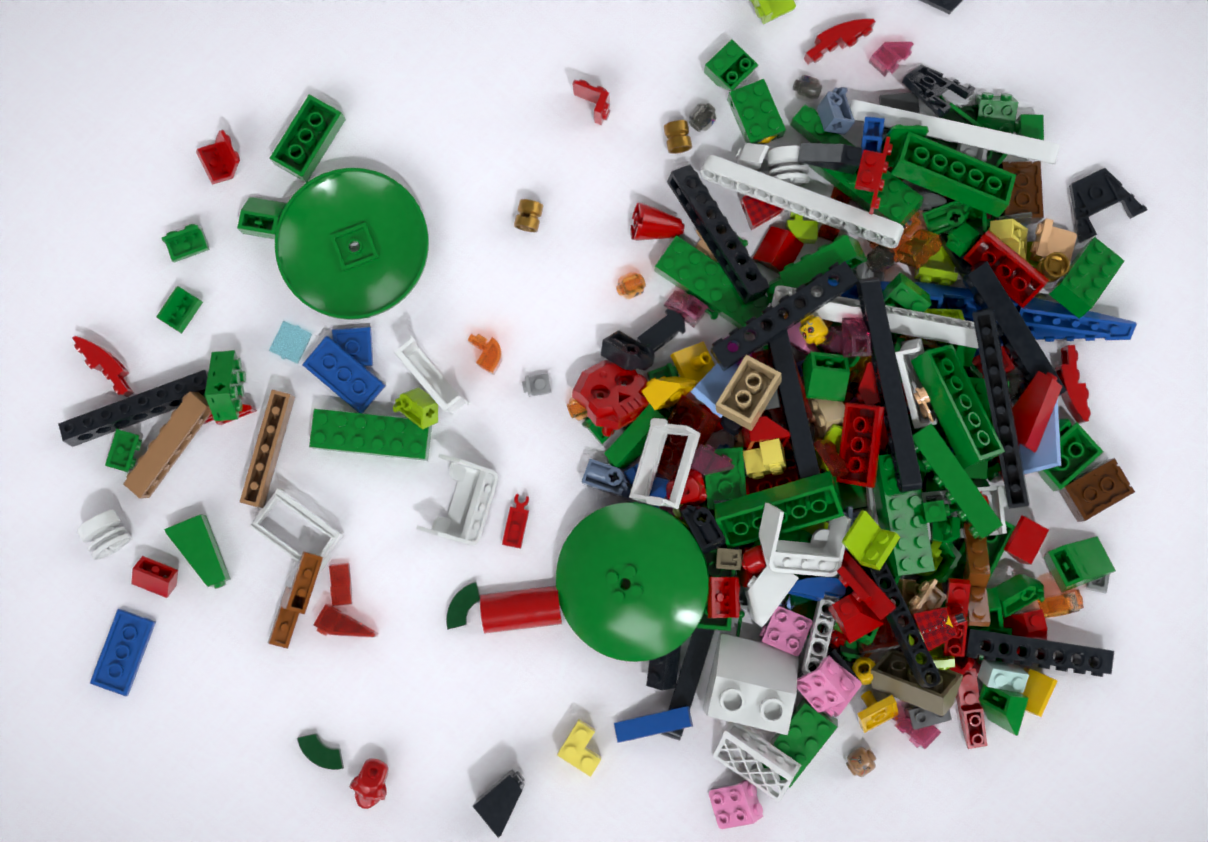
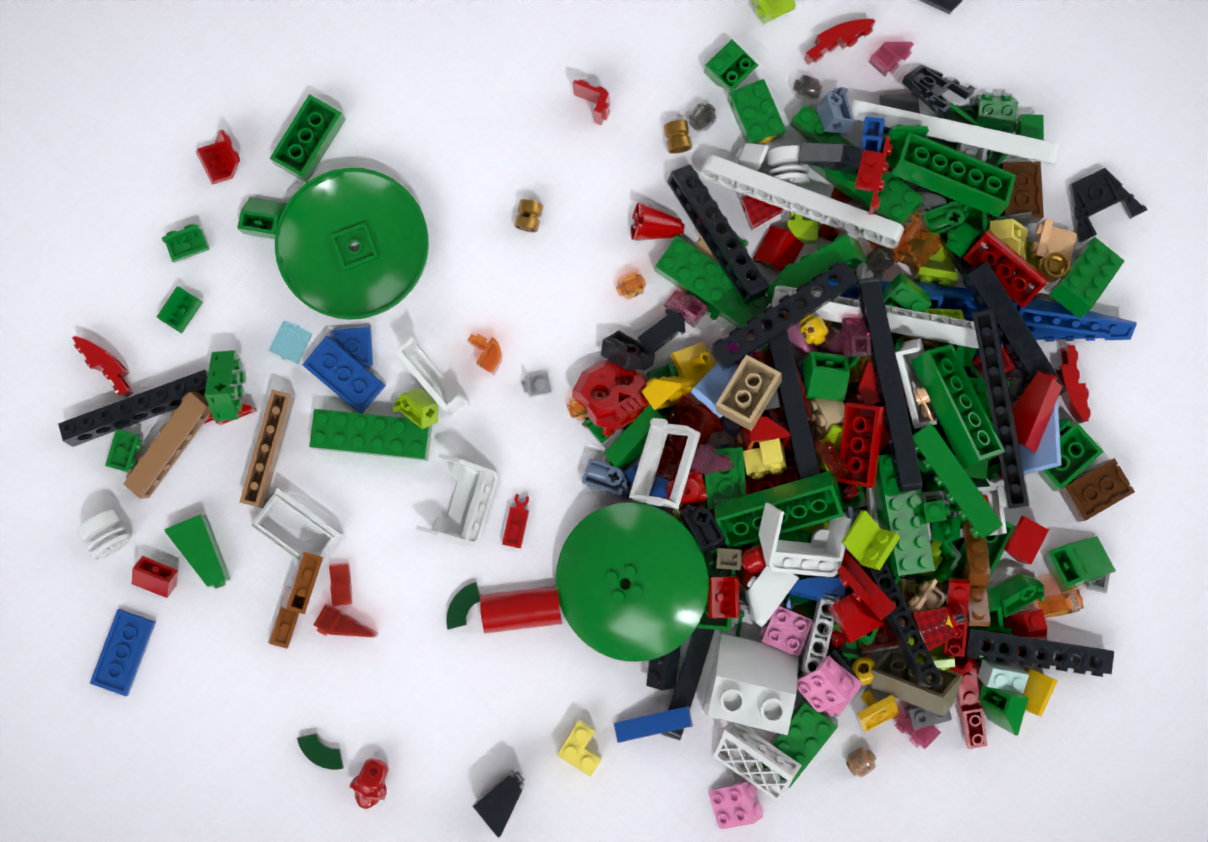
none -> red plate [842,485,860,502]

